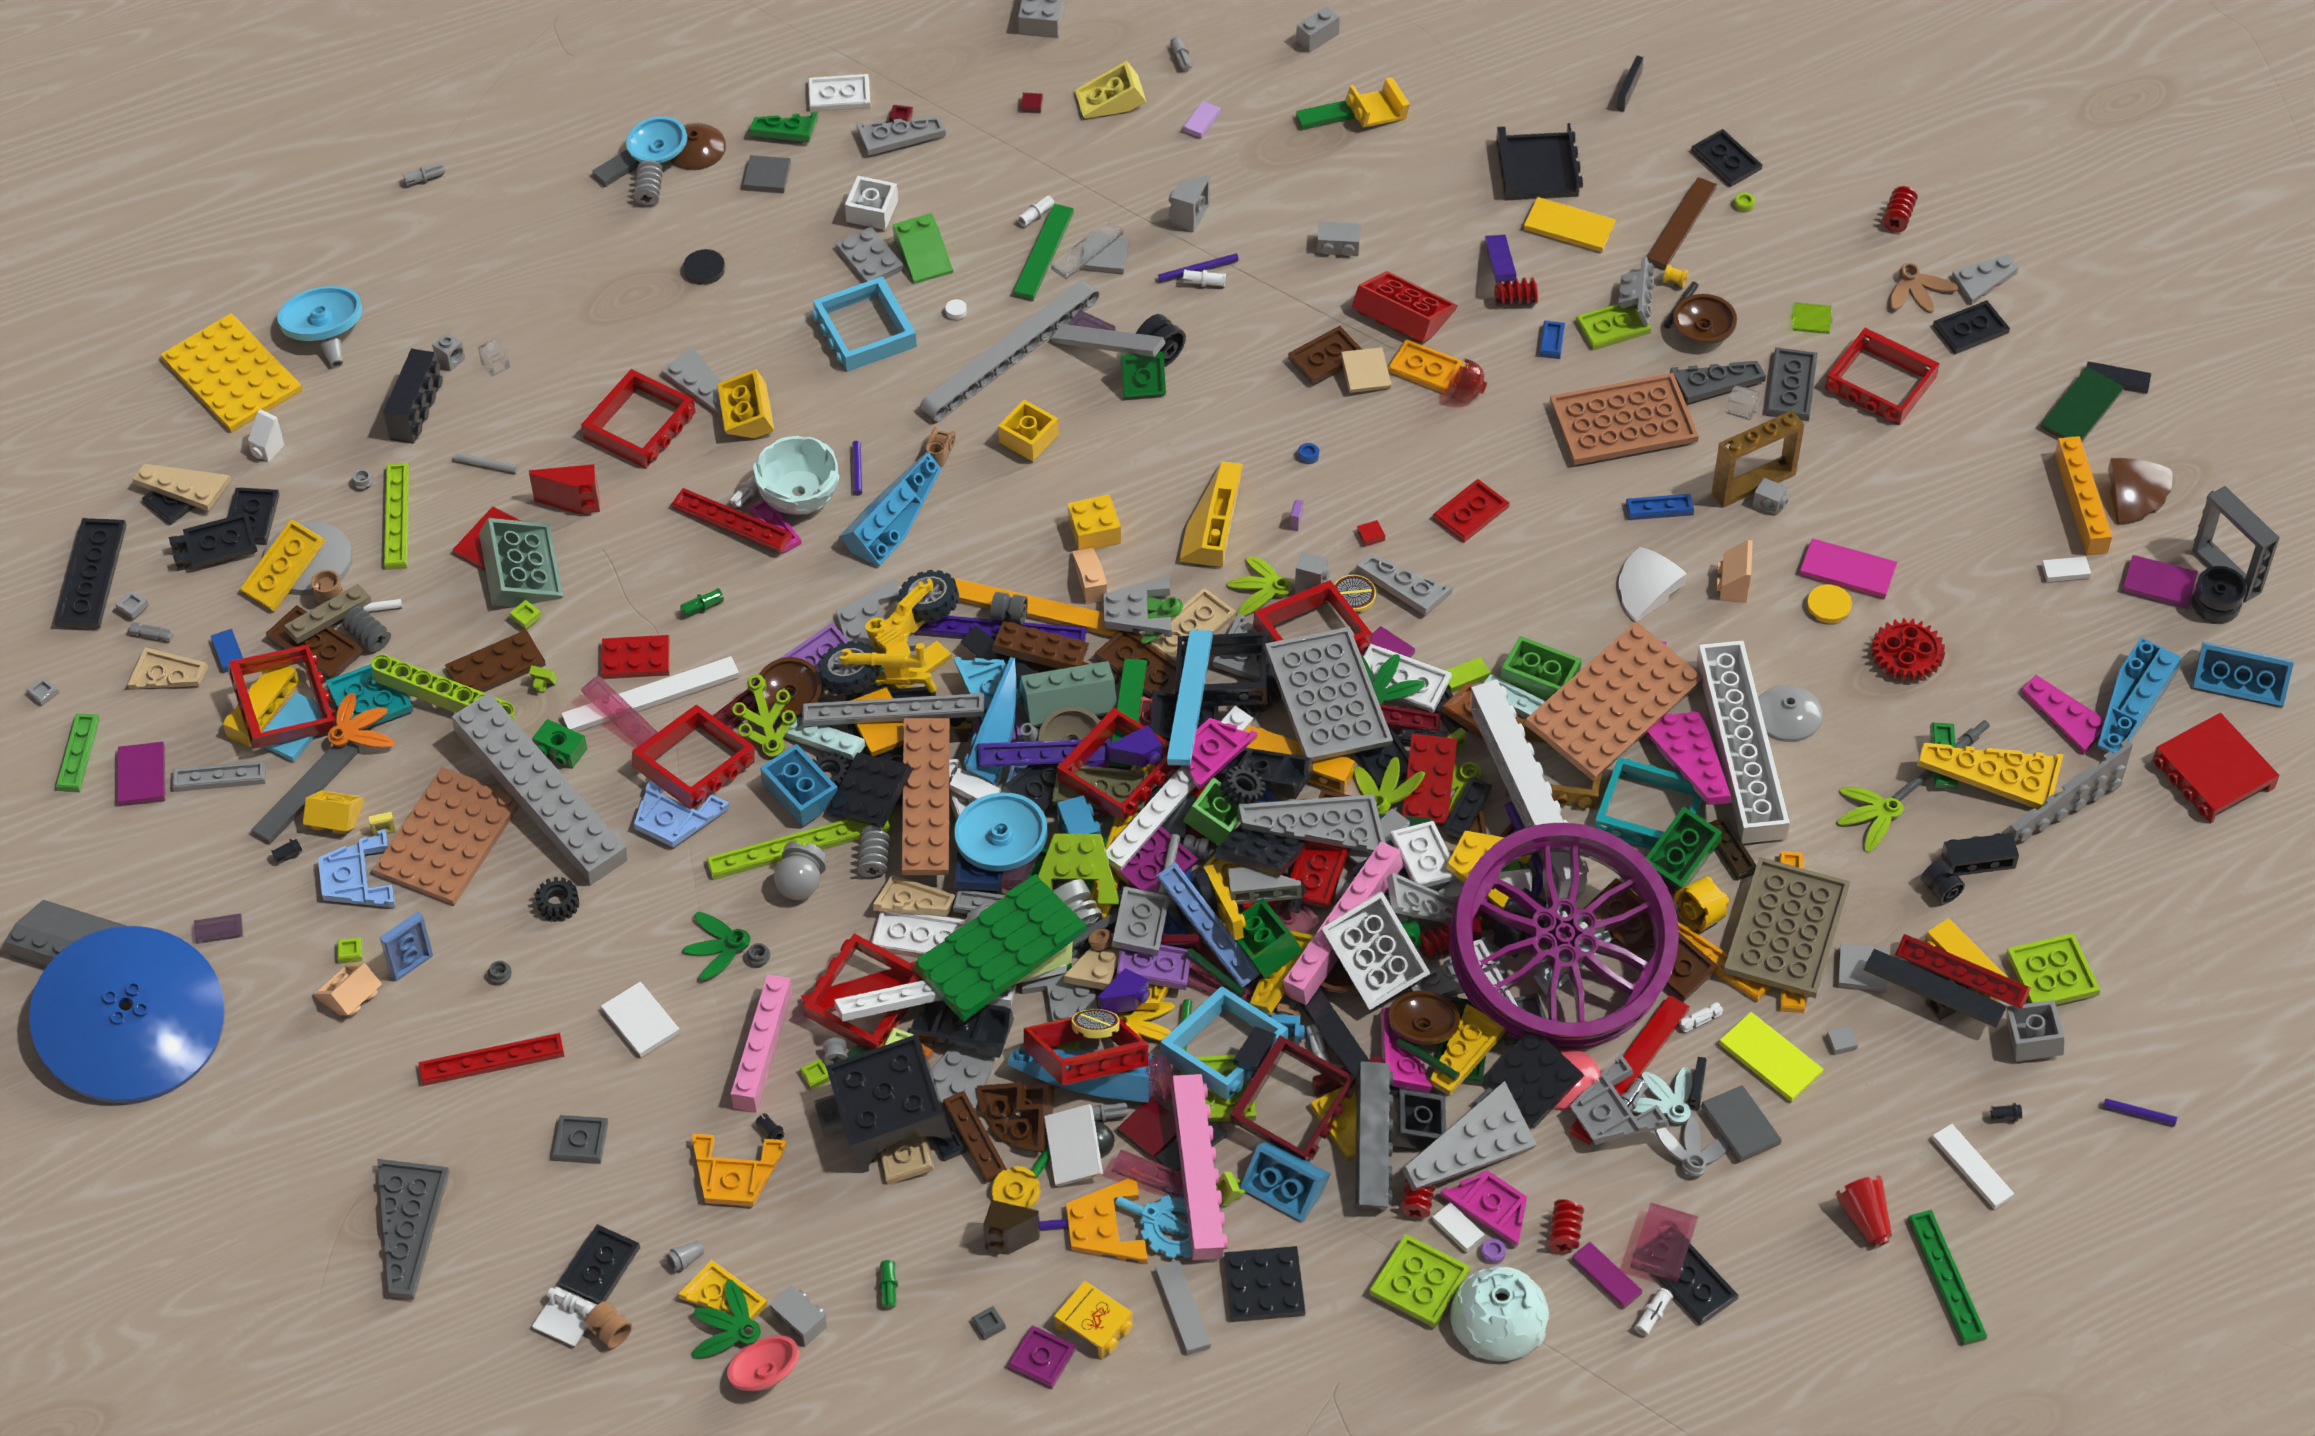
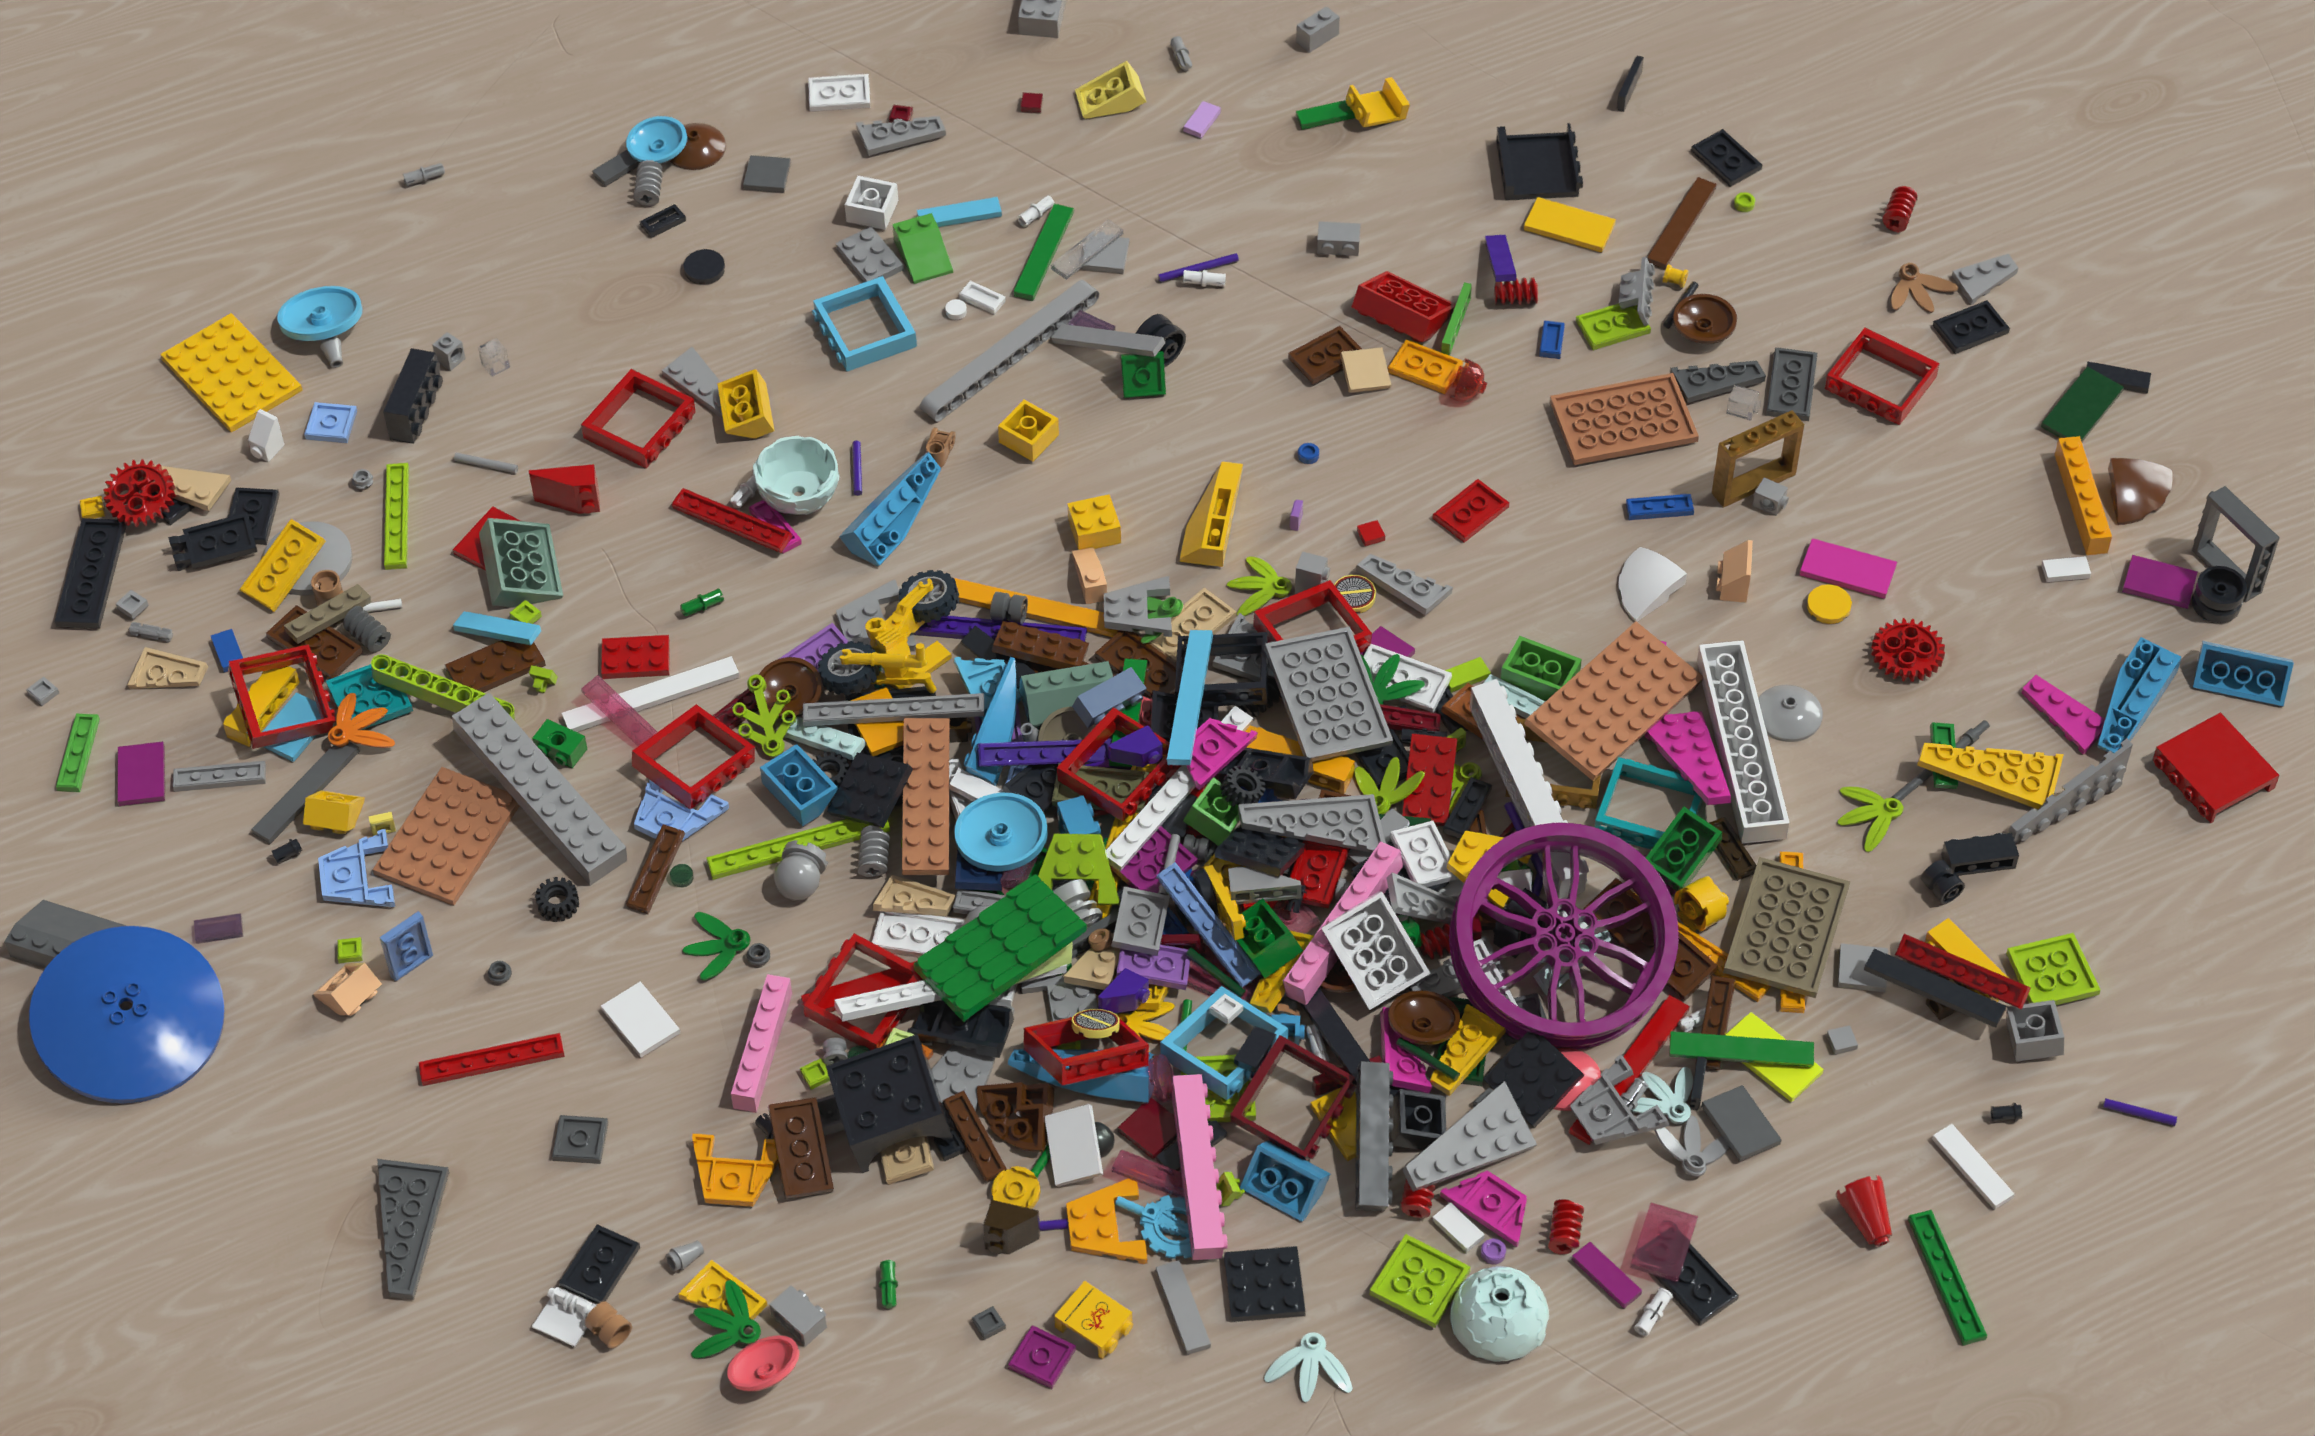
green wing [749,112,818,142] -> none
light grey axle [1092,1103,1128,1122] -> none
light grey slope [1169,175,1210,233] -> none
clear neon green piece [1791,302,1833,334] -> none
none -> yellow tile [80,496,105,519]
none -> red gear [103,459,176,527]
none -> light blue tile [304,402,357,443]
none -> medium azure tile [453,611,541,645]
none -> reddish brown tile [626,824,685,914]
none -> black tile [640,204,686,238]
none -> clear green tile [670,864,694,888]
none -> reddish brown plate [768,1097,834,1199]
none -> medium azure tile [917,197,1002,227]
none -> white tile [959,281,1006,315]
none -> sand blue brick [1072,667,1147,728]
none -> white tile [1209,994,1243,1025]
none -> light aqua plant [1264,1333,1352,1402]
none -> bright green tile [1441,282,1472,356]
none -> green tile [1669,1031,1814,1067]
none -> reddish brown tile [1695,976,1736,1070]

